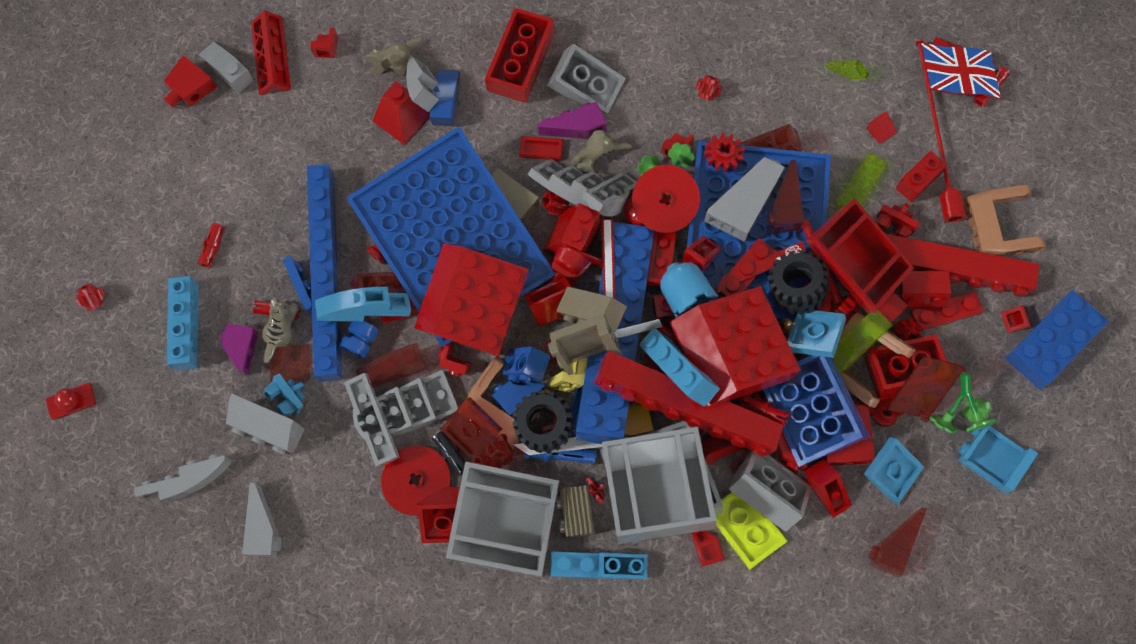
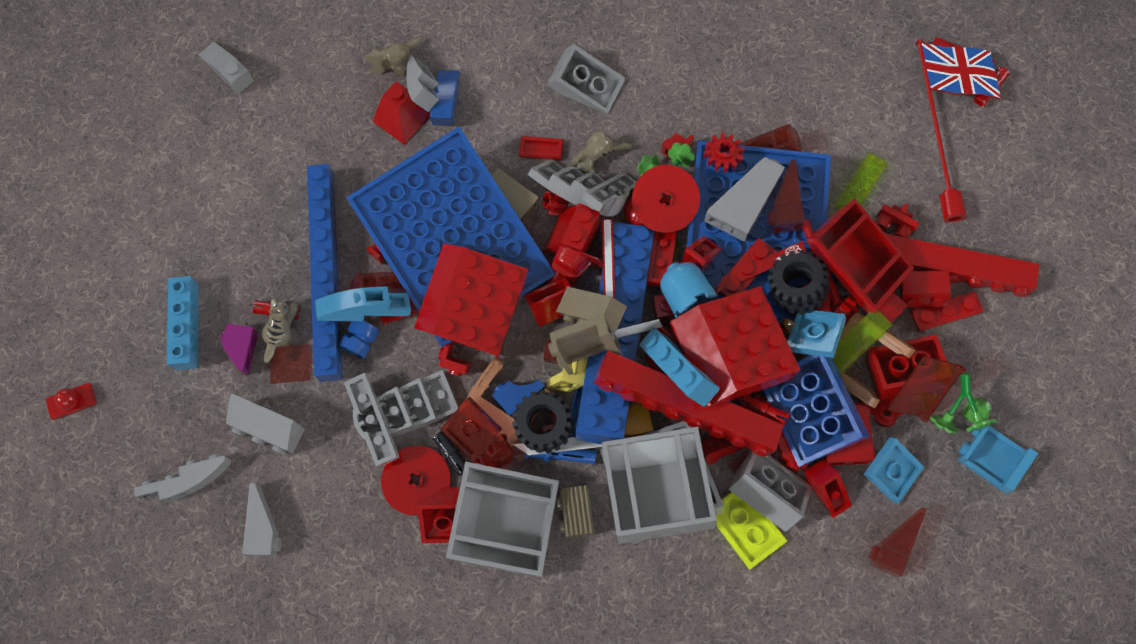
red gear [74,283,106,311] -> none
red torso [163,55,217,108] -> none
red pin [197,223,226,268] -> none
red fence [251,10,291,95] -> none
dark azure hips [263,374,305,417] -> none
blue hinge [283,256,312,315] -> none
red panel [310,27,338,58] -> none
clear red slope [356,343,427,388] -> none
red brick [485,7,555,103] -> none
blue brick [501,346,551,385] -> none
magenta slope [537,102,607,139] -> none
dark azure slope [549,552,647,580] -> none
red plant [586,477,605,503] -> none
red tile [691,530,725,567] -> none
red gear [695,75,723,101] -> none
clear neon green tile [825,60,869,80] -> none
red slope [866,111,897,144] -> none
red gear [893,318,923,341] -> none
red brick [895,150,947,203] -> none
nougat connector [964,185,1046,257] -> none
red slope [1000,305,1033,334] -> none
blue brick [1005,290,1109,390] -> none

